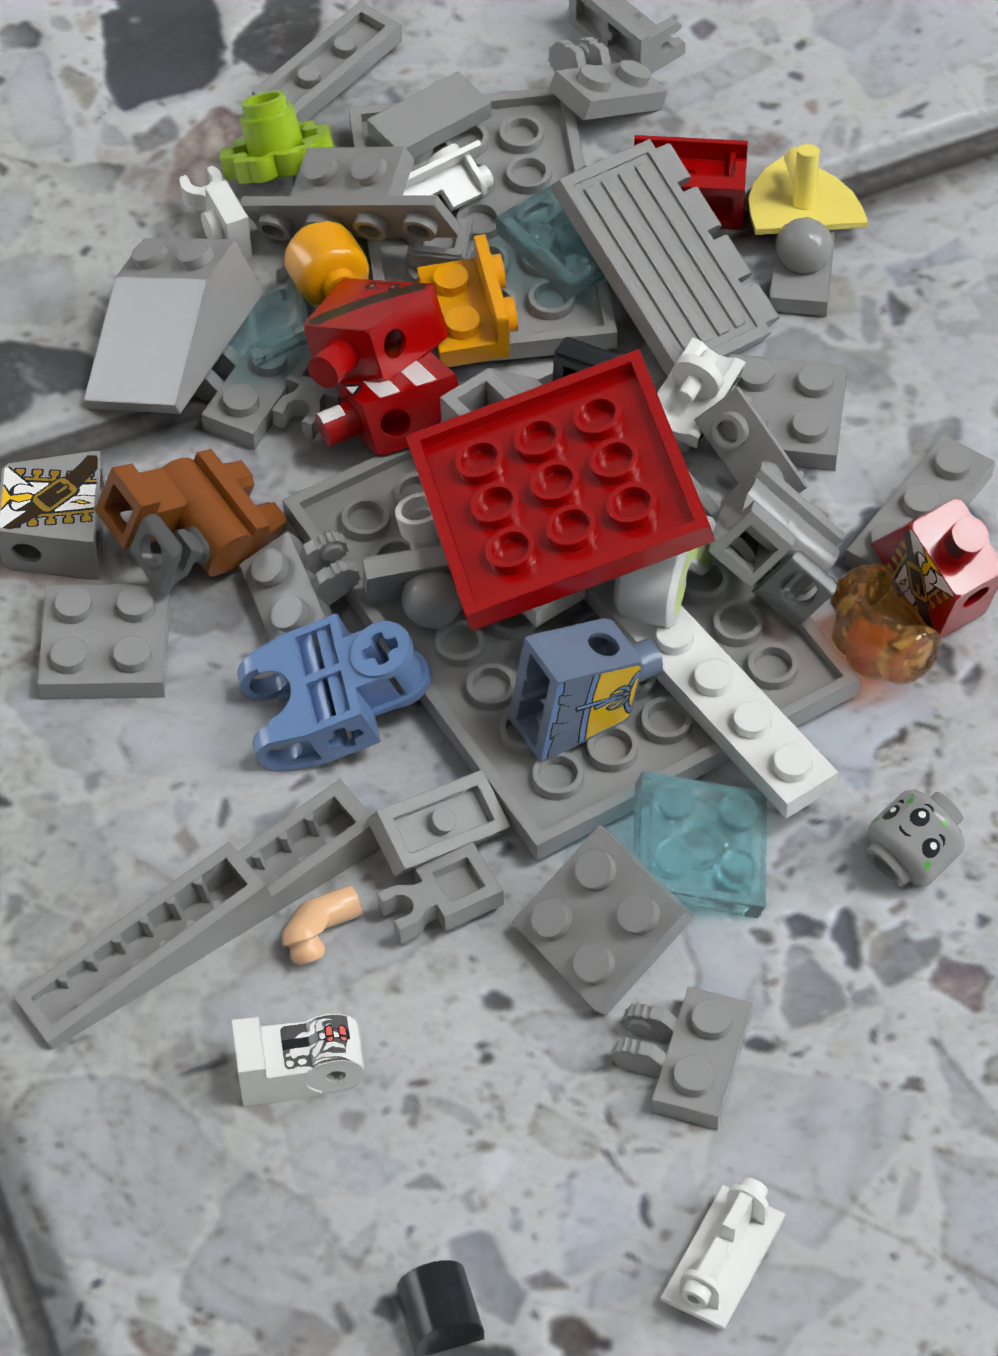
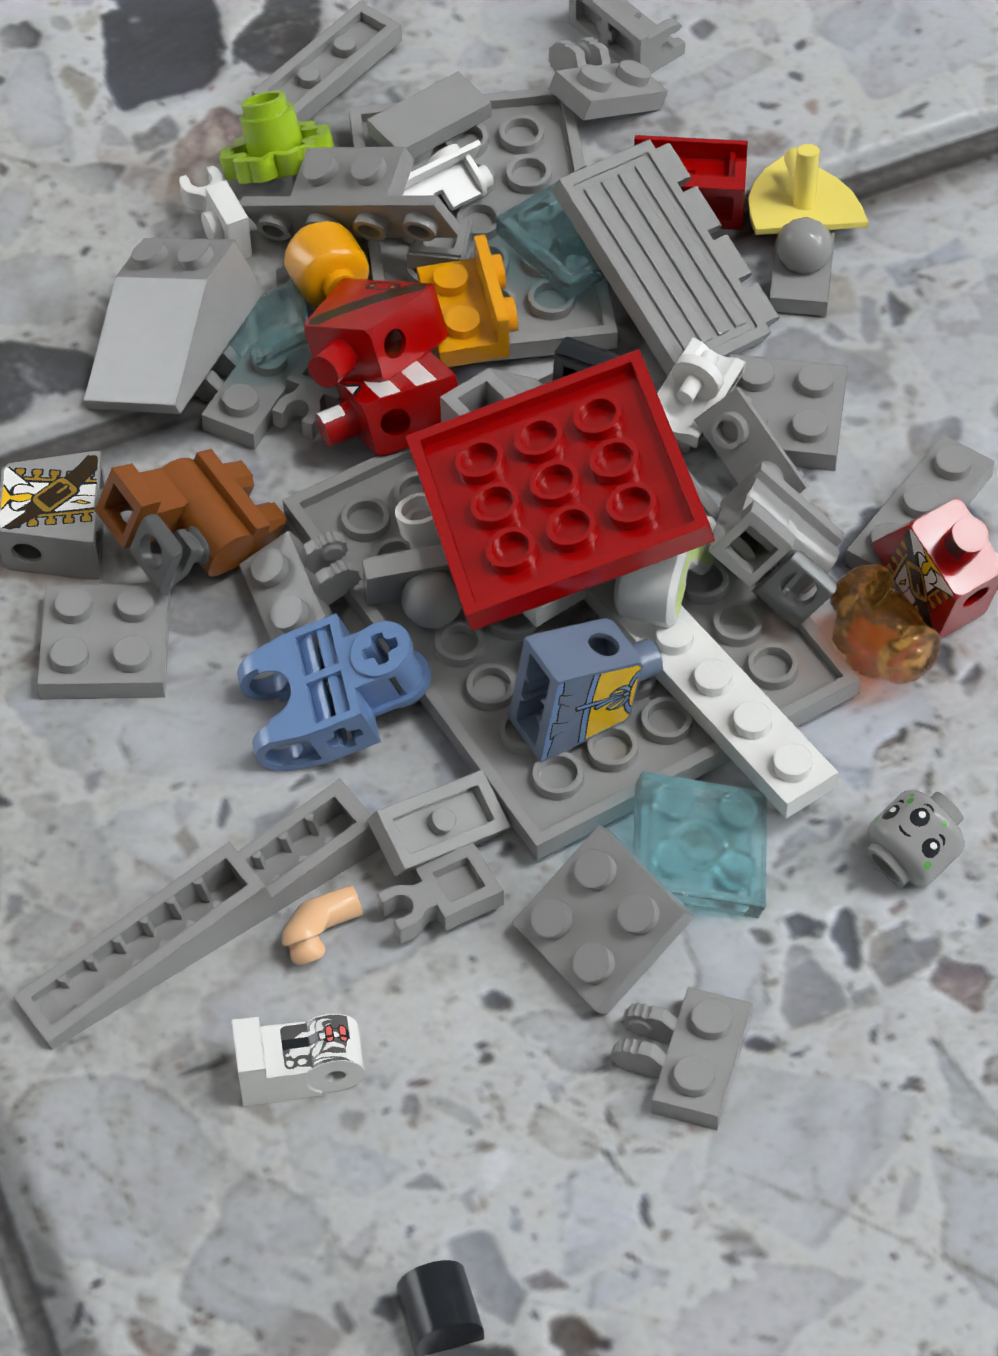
white hinge [660,1177,786,1330] -> none

